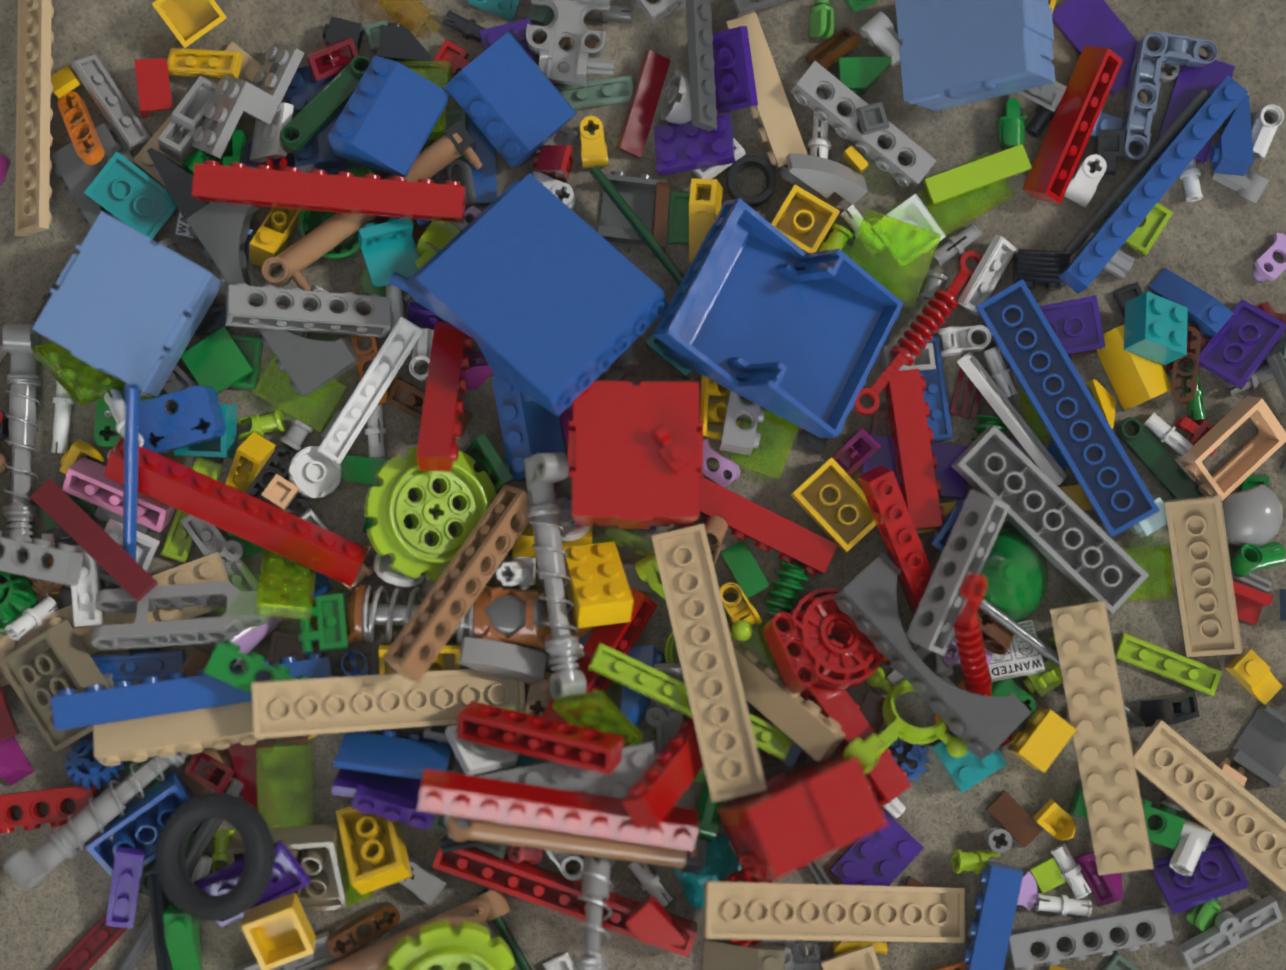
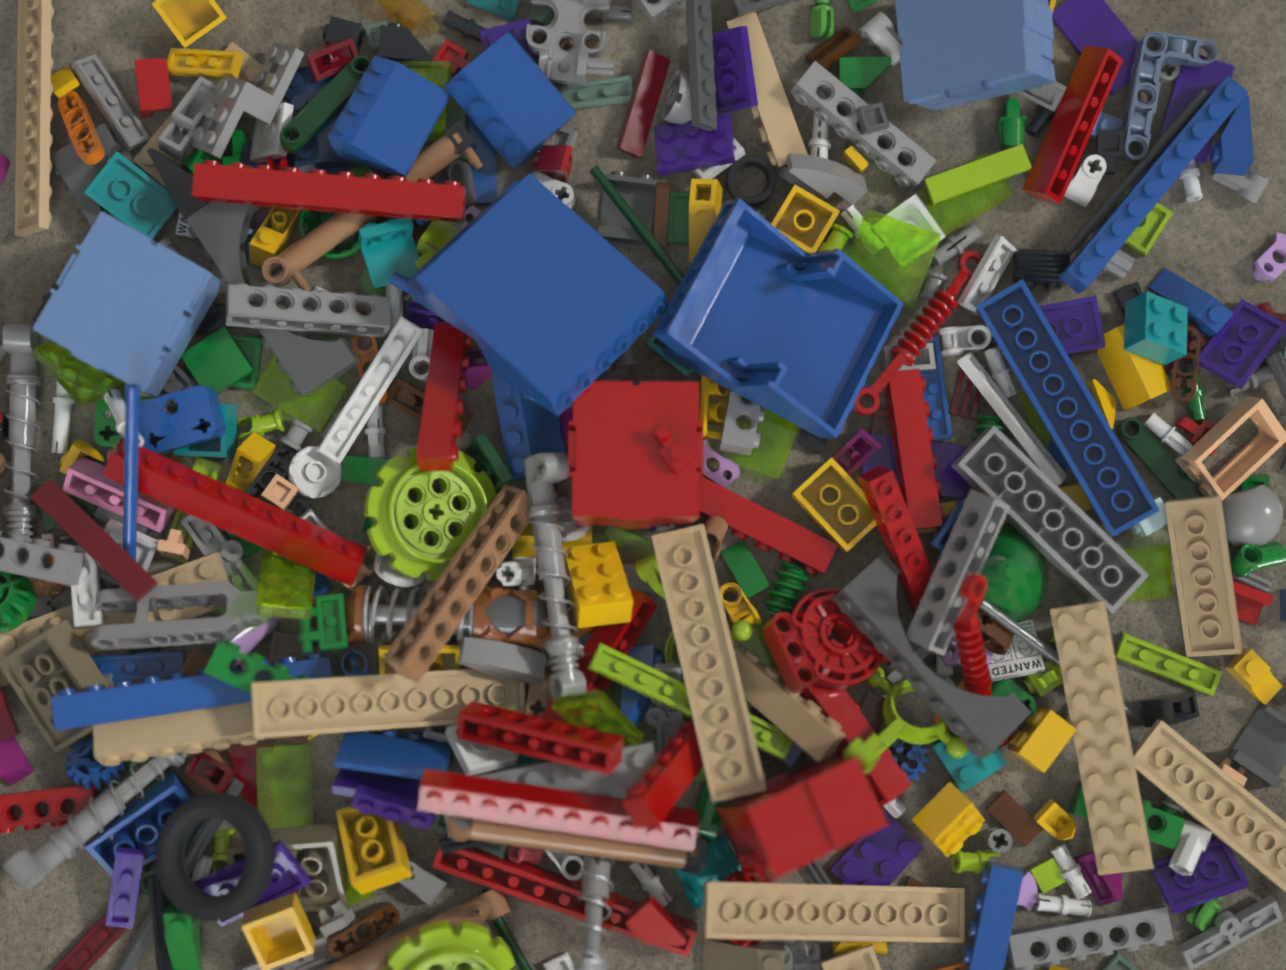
white pin [5,597,58,640] -> none
yellow piece [580,116,609,169] -> none
white piece [1251,104,1284,159] -> none
none -> light nougat tile [156,529,190,561]
none -> light grey tile [318,900,356,937]
none -> yellow piece [912,782,985,858]

